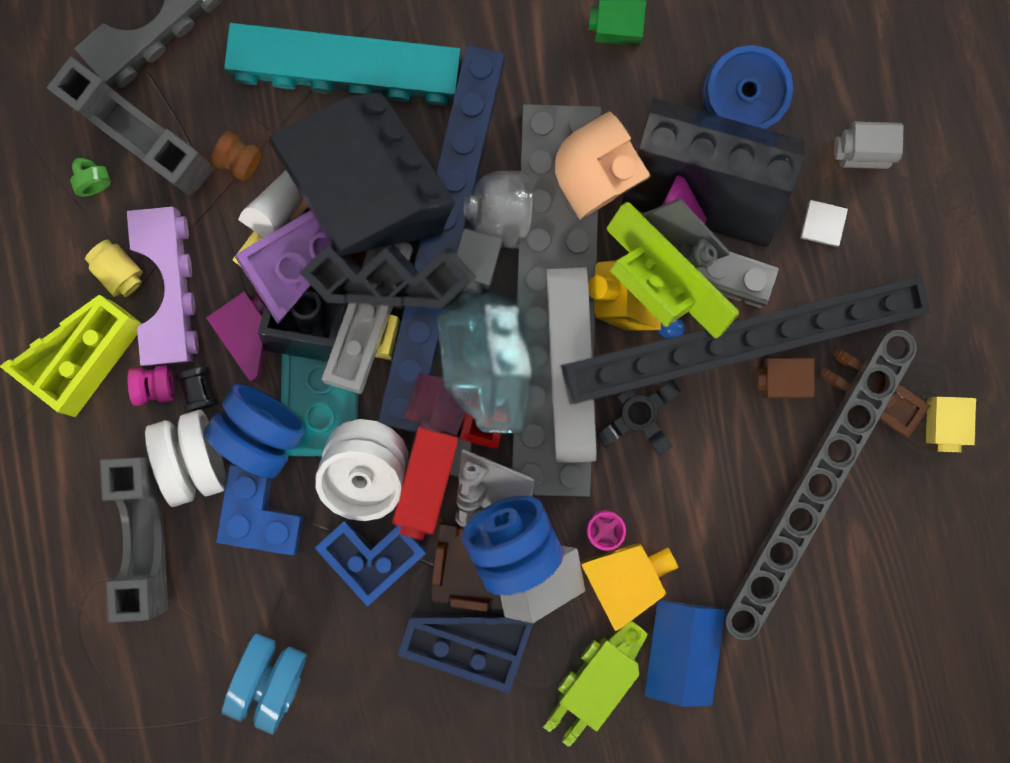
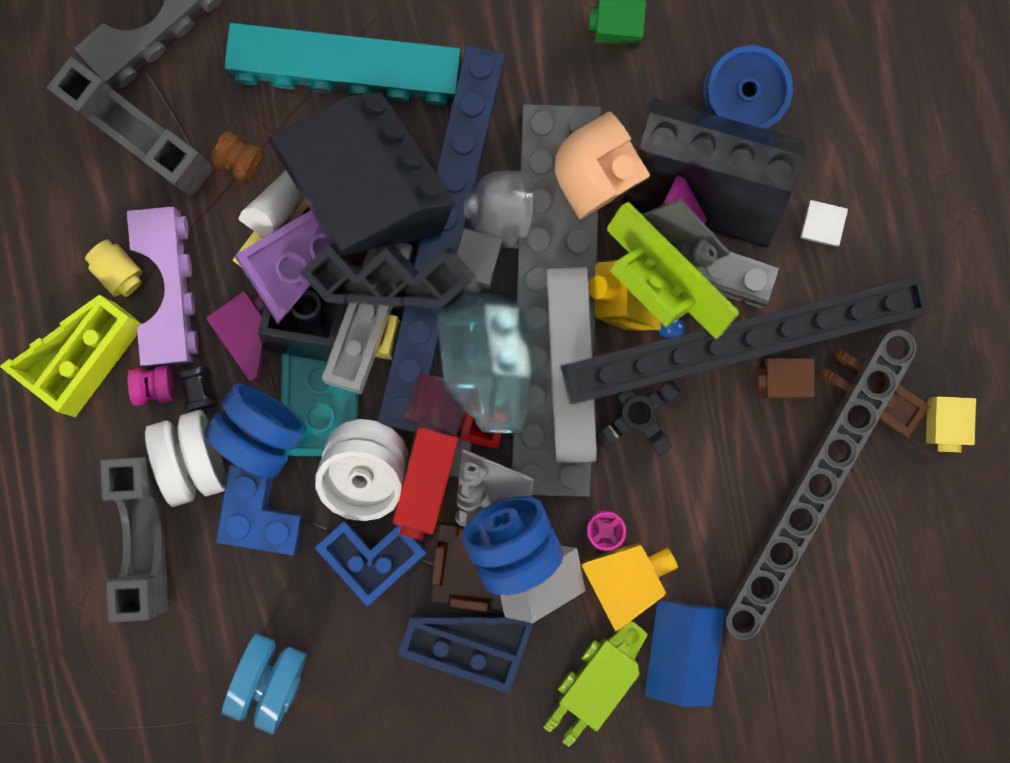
bright green tile [70,157,111,197] -> none
light grey brick [834,121,903,169] -> none

